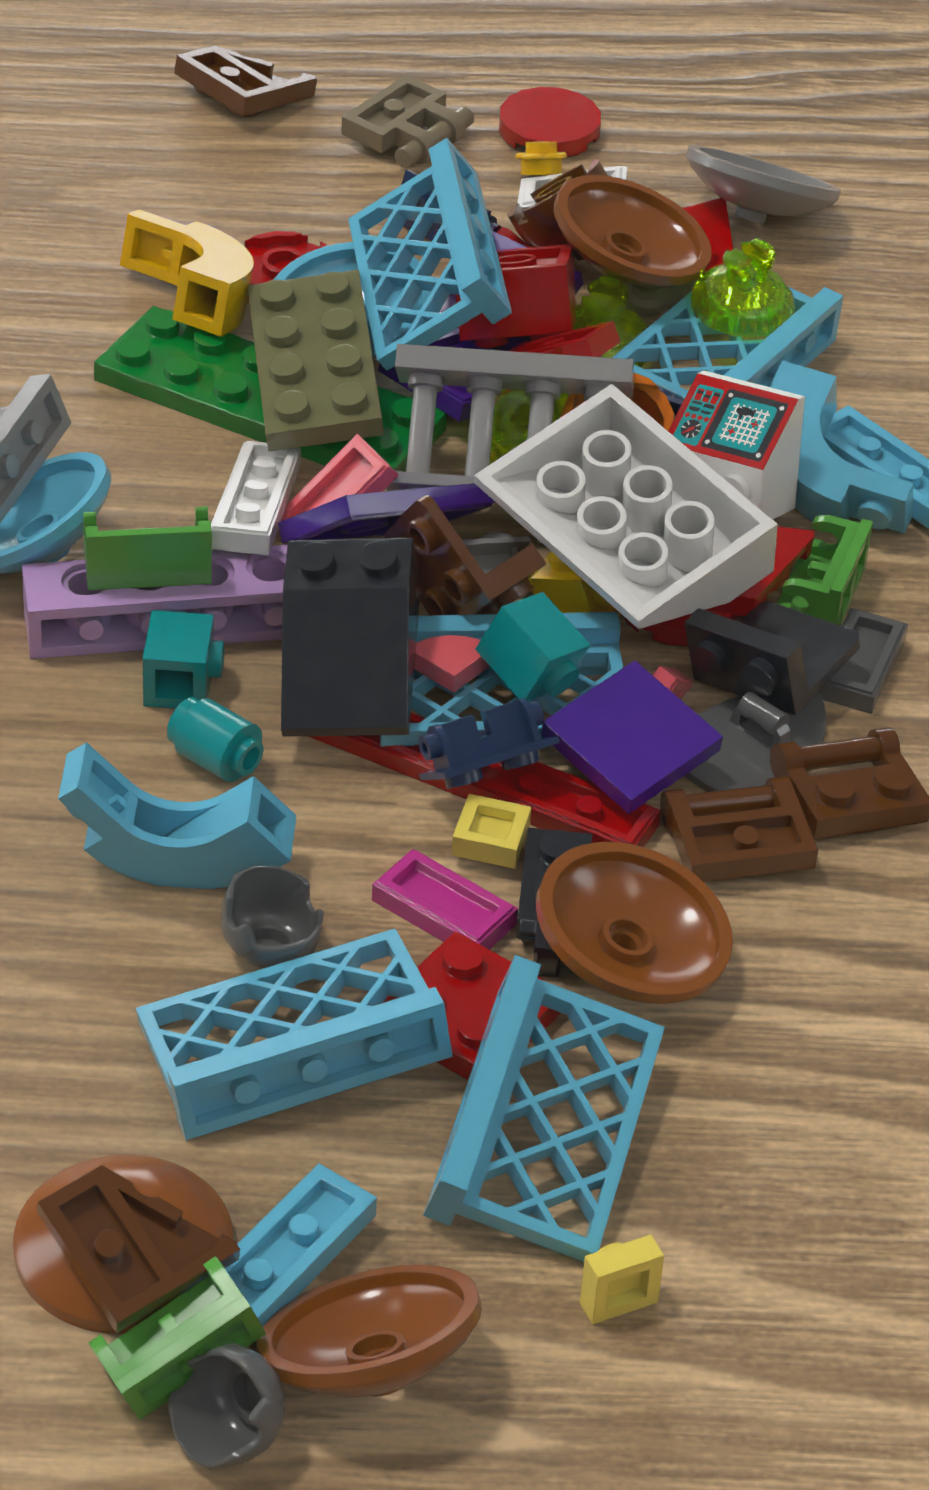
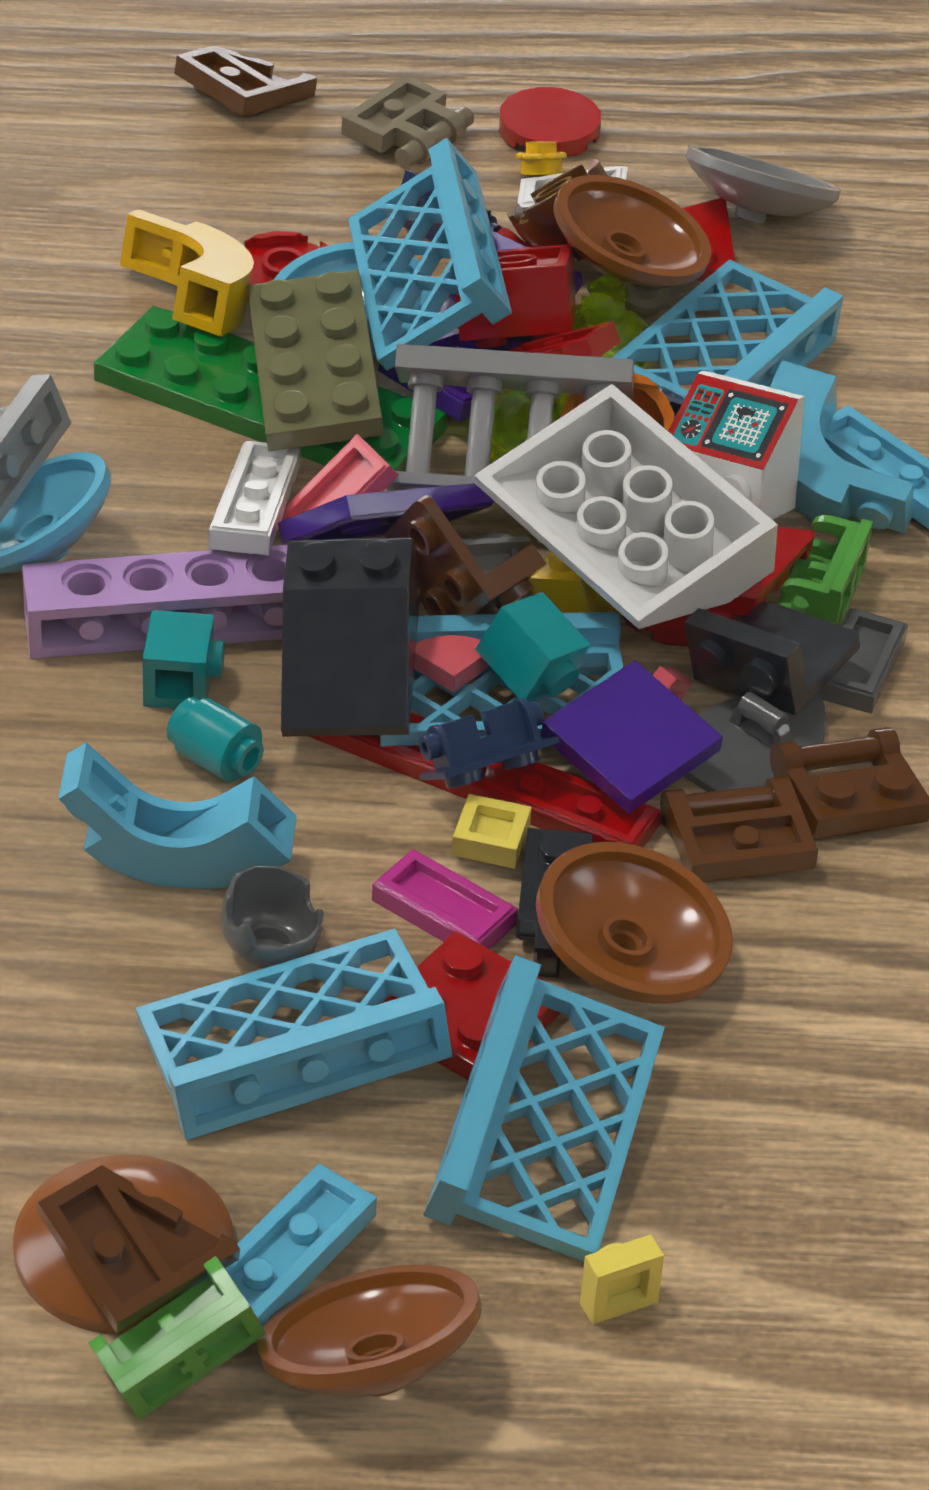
bright green hinge [83,506,212,590] -> none
dark grey hair [168,1343,285,1470] -> none
clear neon green hair [690,238,795,338] -> none

